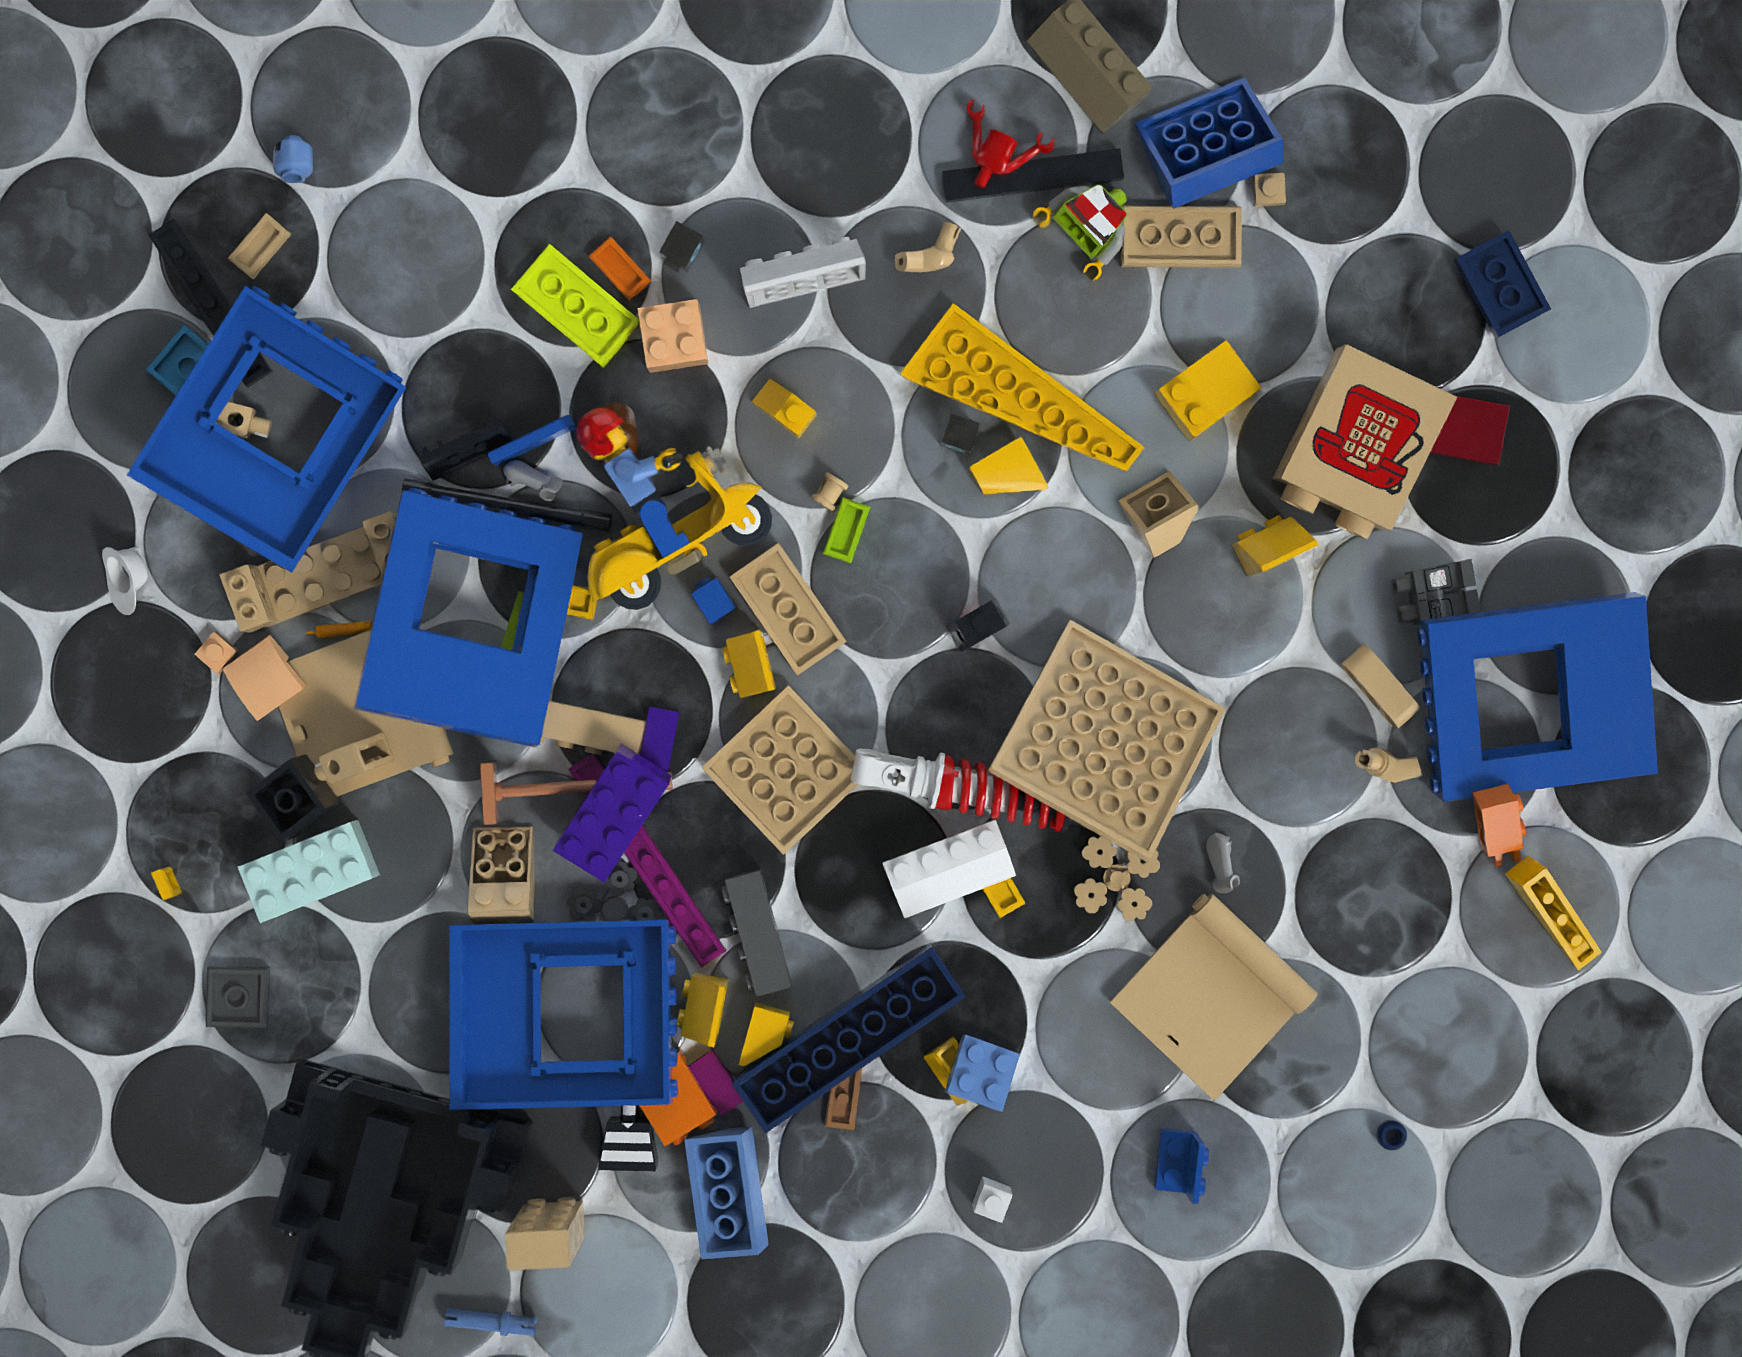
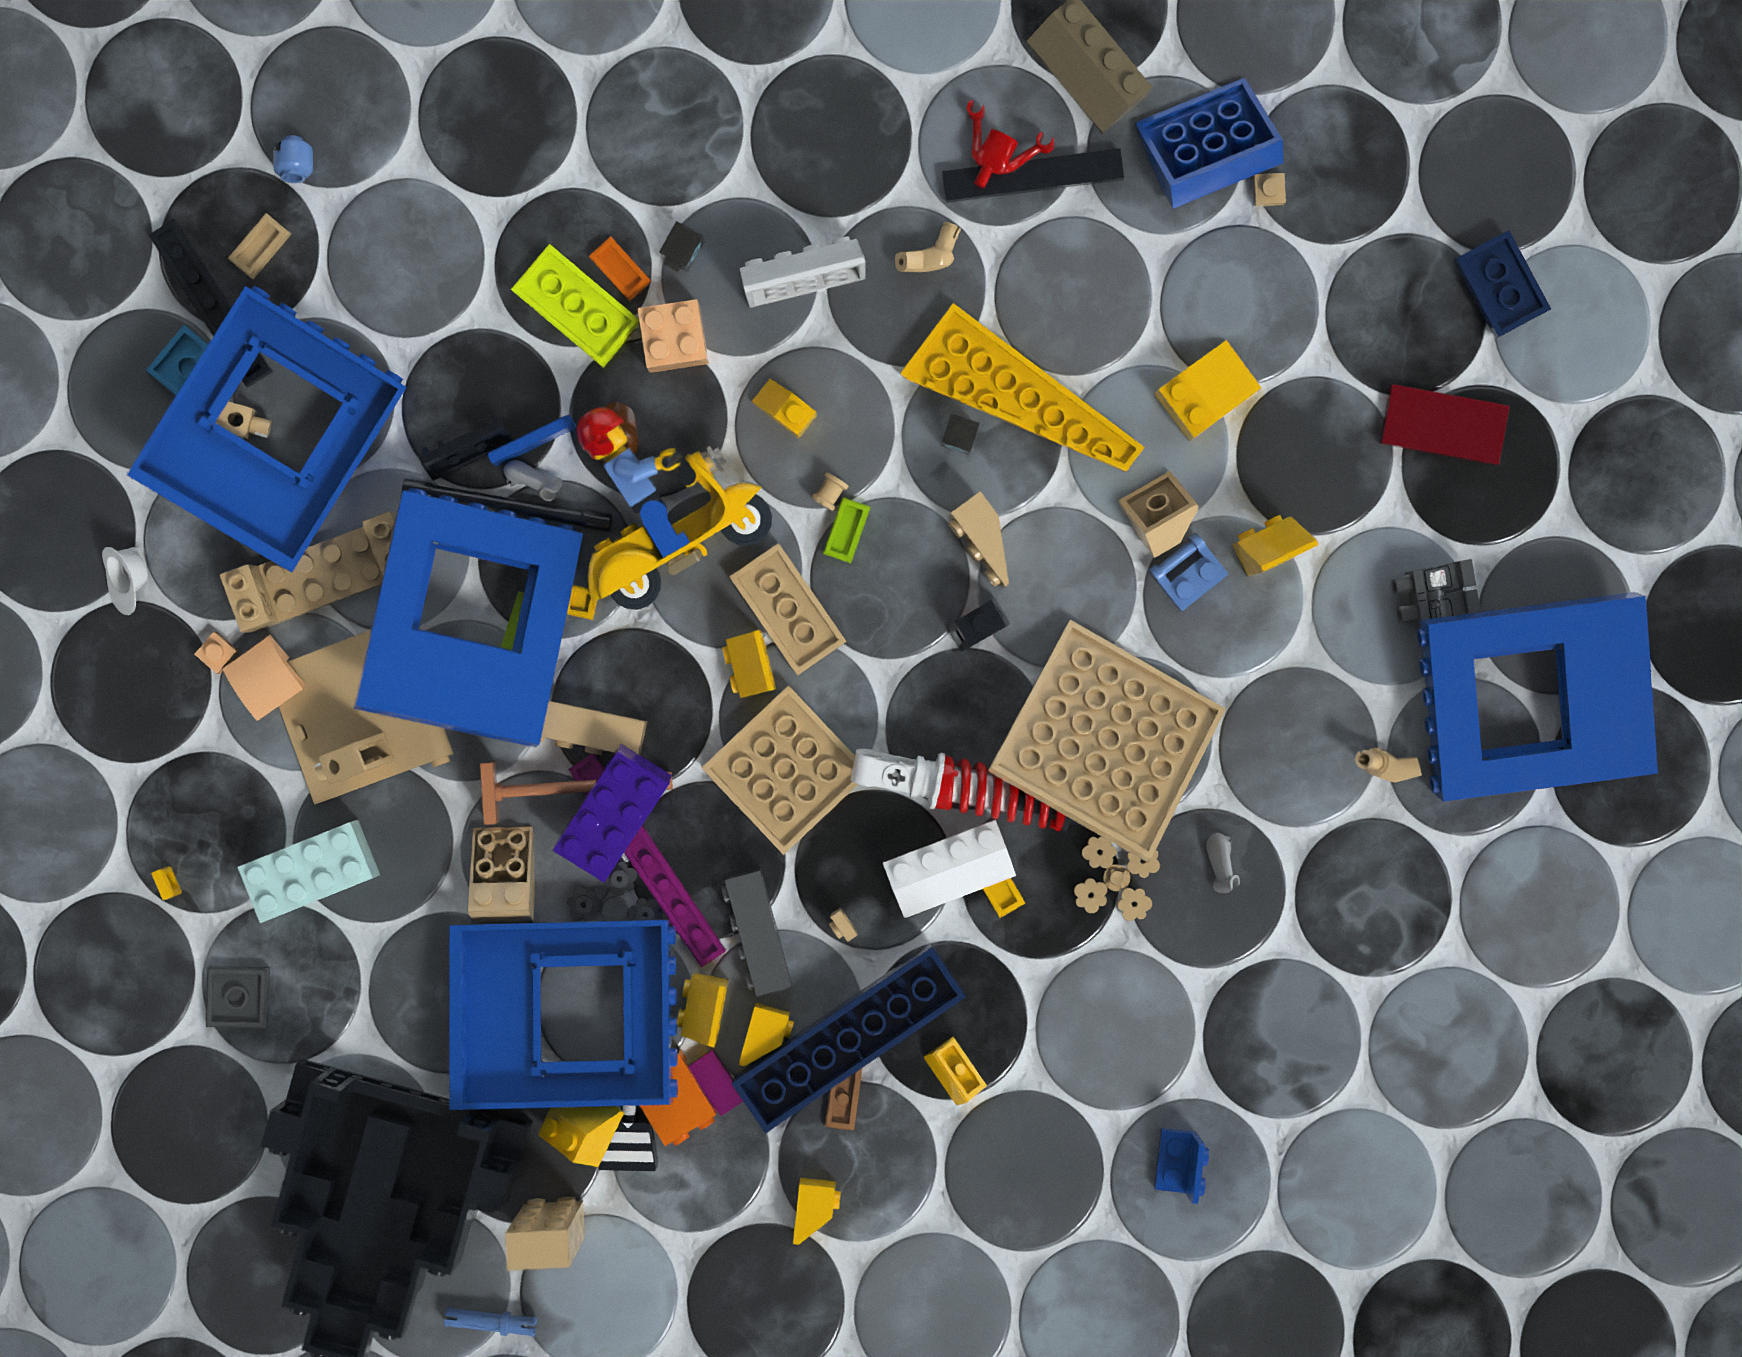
black brick [246,754,341,843] -> none
light orange piece [306,621,371,638] -> none
dark purple tile [640,707,680,771] -> none
medium blue slope [684,1126,769,1259] -> none
blue brick [691,576,737,625] -> none
medium blue plate [944,1035,1020,1112] -> none
yellow slope [968,437,1049,495] -> none
white brick [972,1176,1013,1223] -> none
torso [1033,185,1127,281] -> none
tan door [1109,894,1318,1101] -> none
tan tile [1121,205,1242,268] -> none
tan brick [1272,344,1457,540] -> none
tan beam [1341,644,1421,729] -> none
dark blue plate [1376,1120,1407,1151] -> none
orange hinge [1472,784,1526,867] -> none
yellow slope [1505,855,1602,971] -> none
none -> yellow slope [538,1106,624,1167]
none -> yellow slope [793,1178,841,1245]
none -> tan plate [829,907,858,942]
none -> tan slope [948,491,1009,589]
none -> medium blue plate [1148,532,1229,612]

